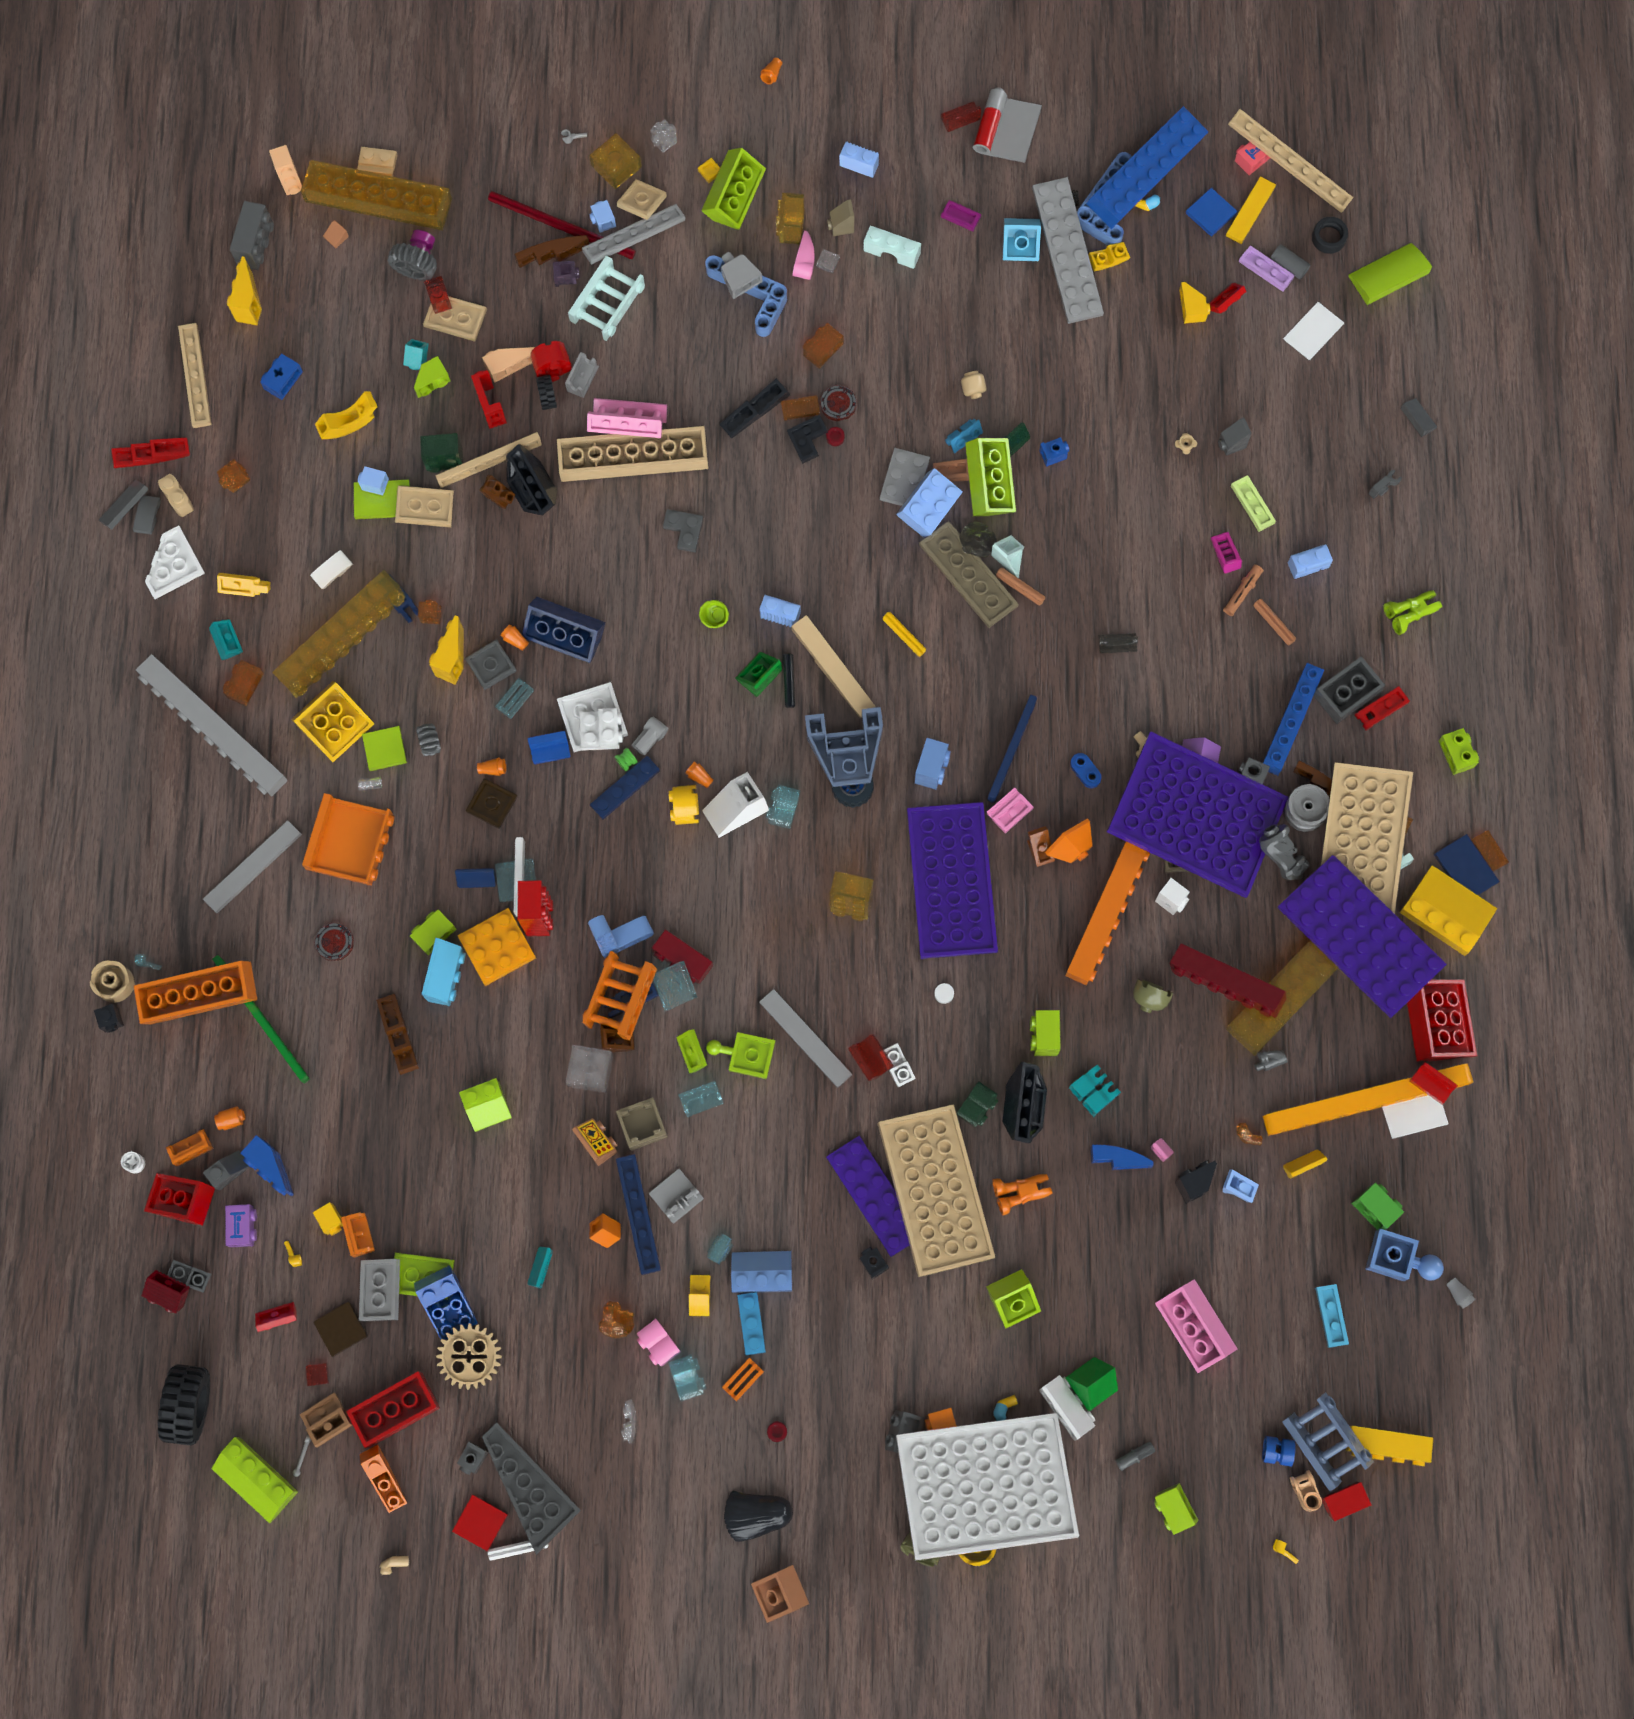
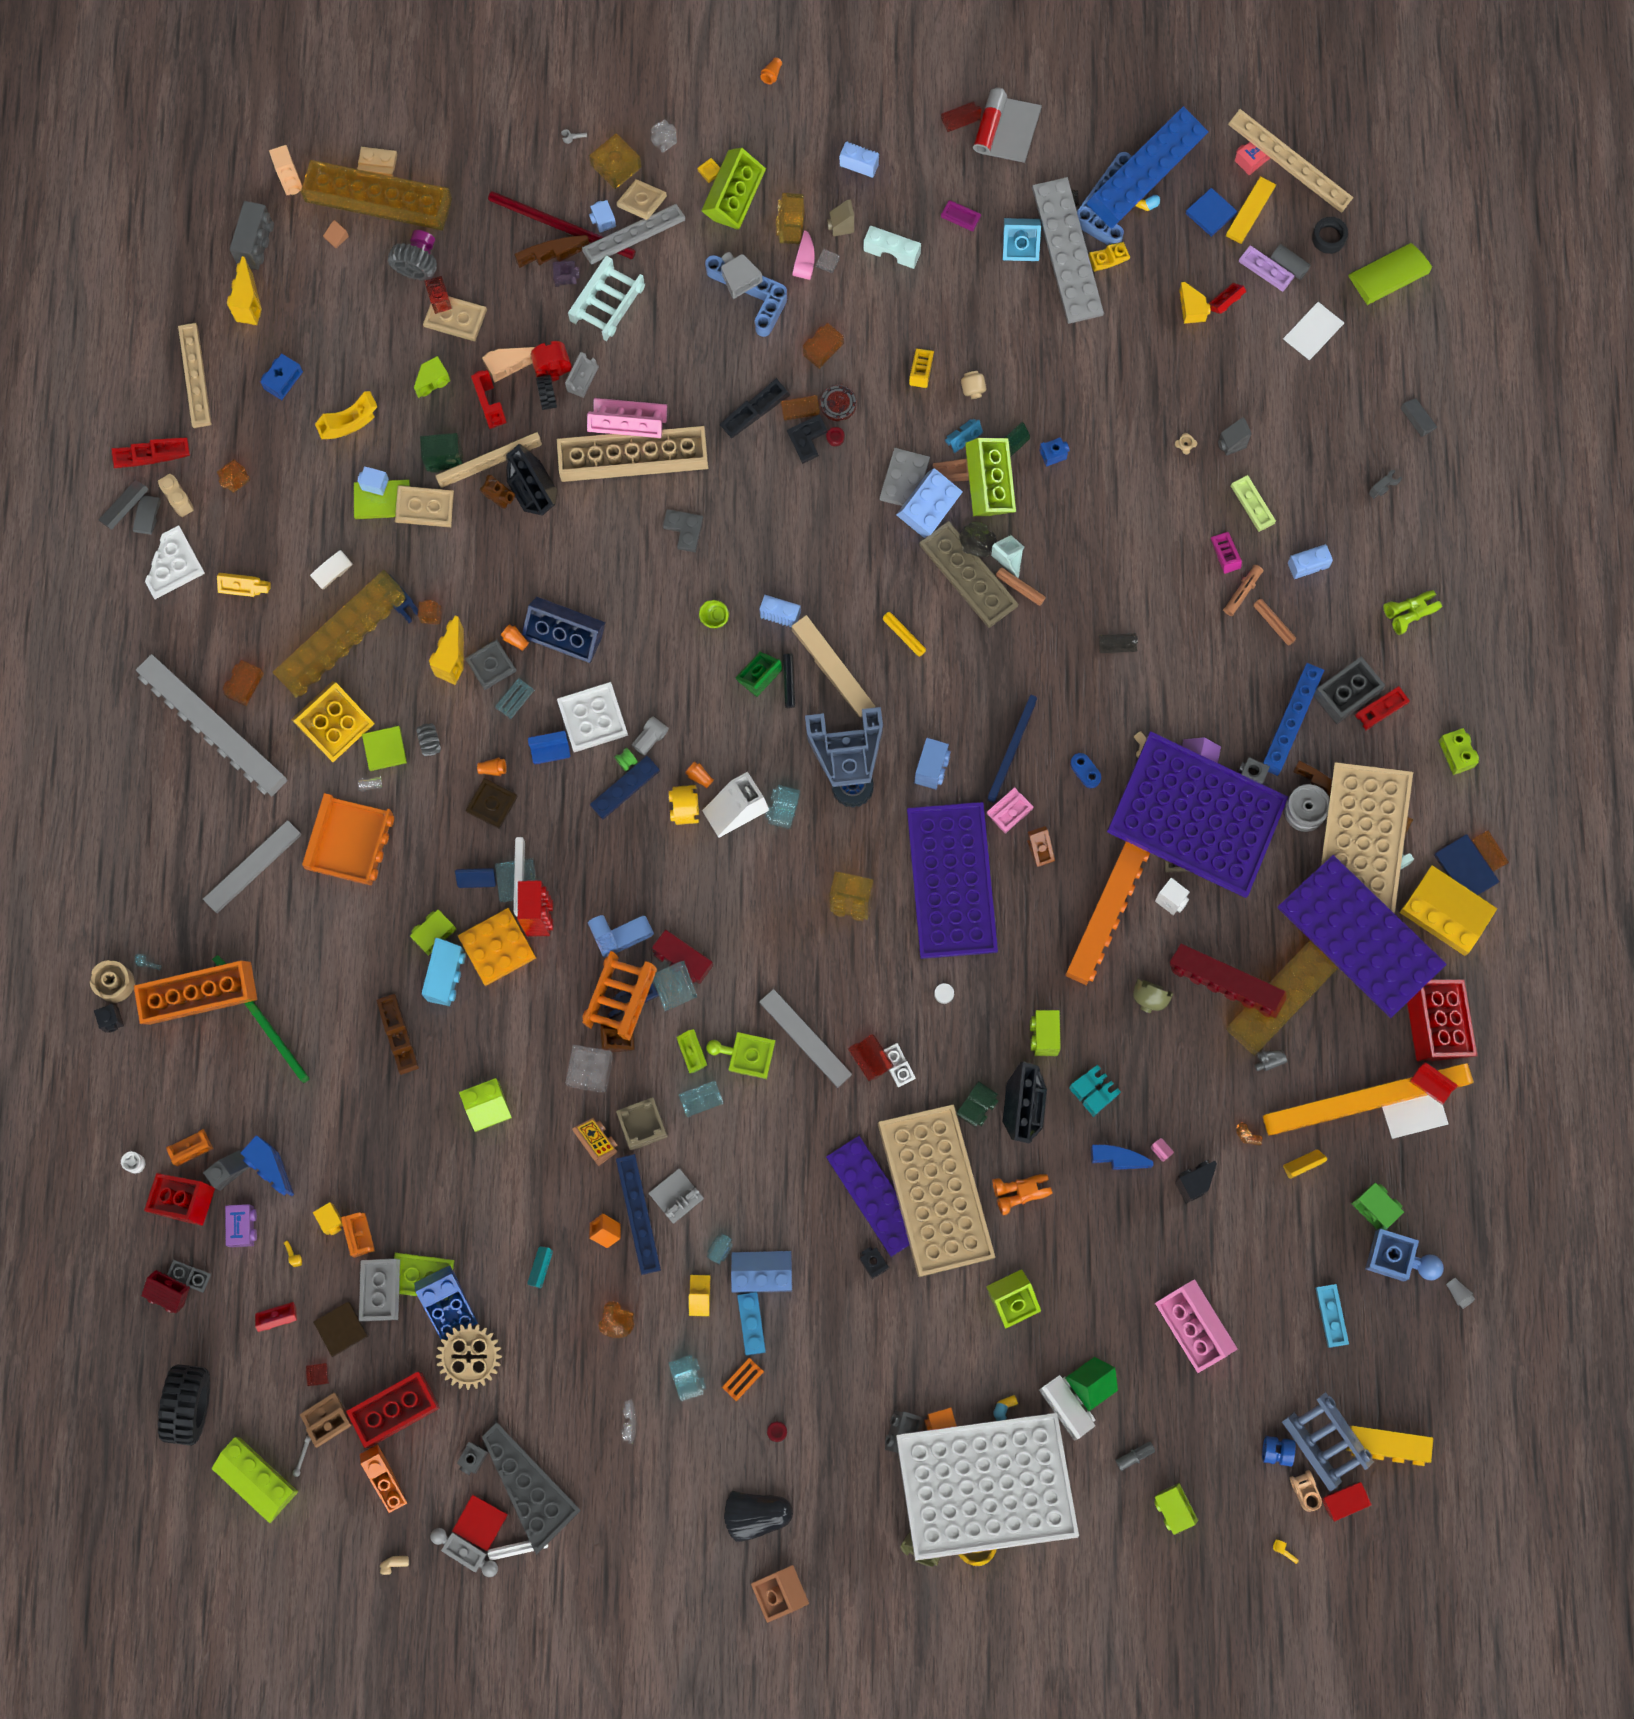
teal slope [209,619,243,660] -> none
orange brick [214,1106,246,1131] -> none
tile [314,923,354,961] -> none
brick [403,339,429,370] -> none
white plate [580,708,623,750] -> none
bright pink brick [637,1319,681,1367] -> none
orange slope [1045,818,1092,863] -> none
light blue slope [1222,1169,1259,1203] -> none
dark grey animal [1259,824,1309,880] -> none
none -> light grey plate [430,1528,498,1577]
none -> yellow slope [909,349,934,388]

